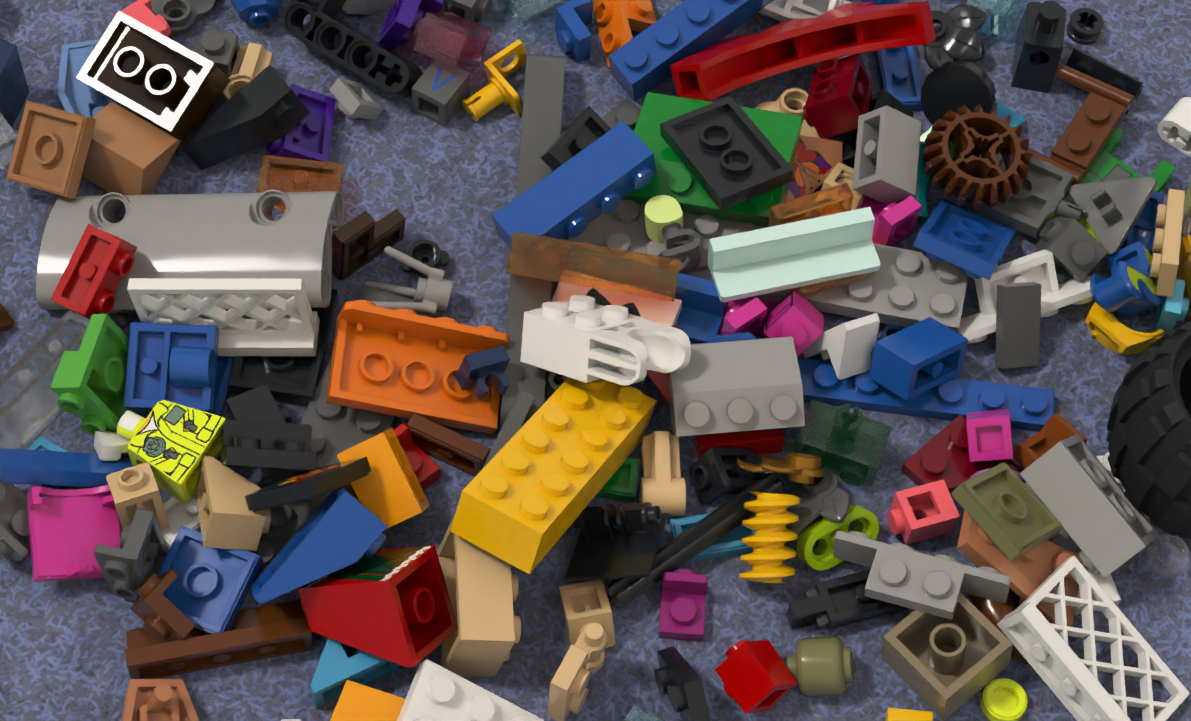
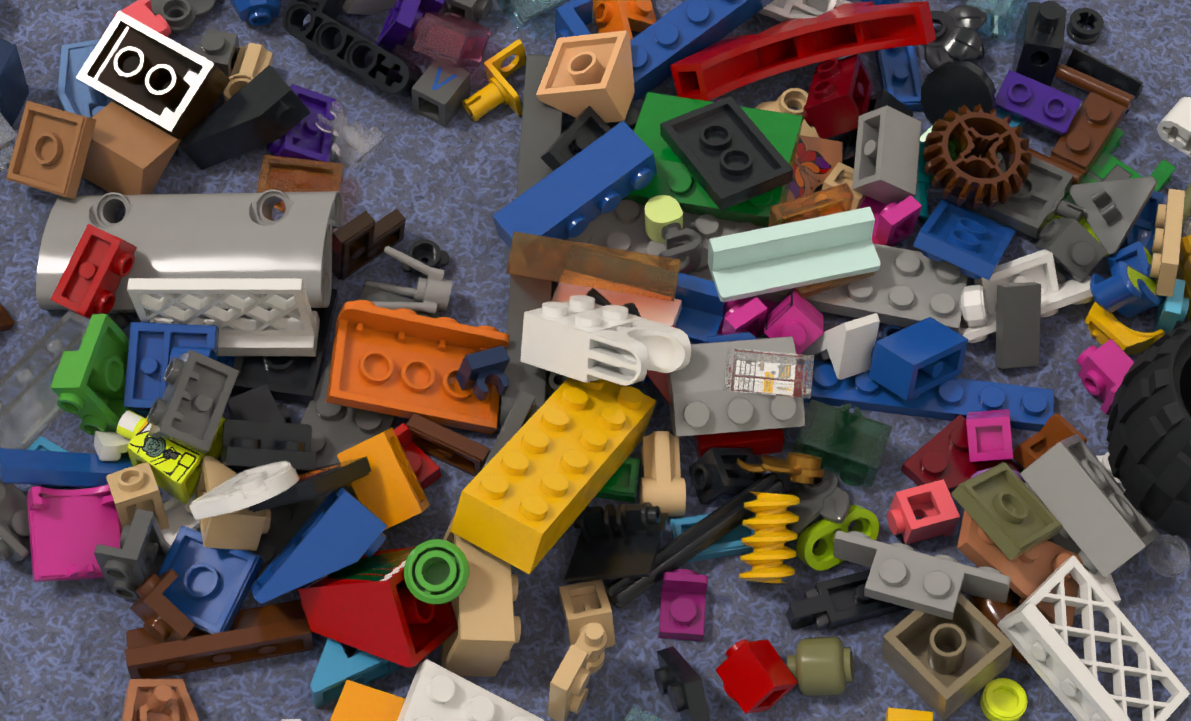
light grey plate [329,78,384,120] -> none
none -> dark grey bracket [147,350,239,454]
none -> white tile [189,461,299,520]
none -> clear piece [315,101,386,174]
none -> bright green brick [404,539,469,605]
none -> light nougat slope [536,30,635,123]
none -> clear tile [723,348,814,399]
none -> white tile [960,284,989,327]
none -> dark purple bracket [995,70,1081,135]
none -> dark pink brick [1076,339,1134,414]

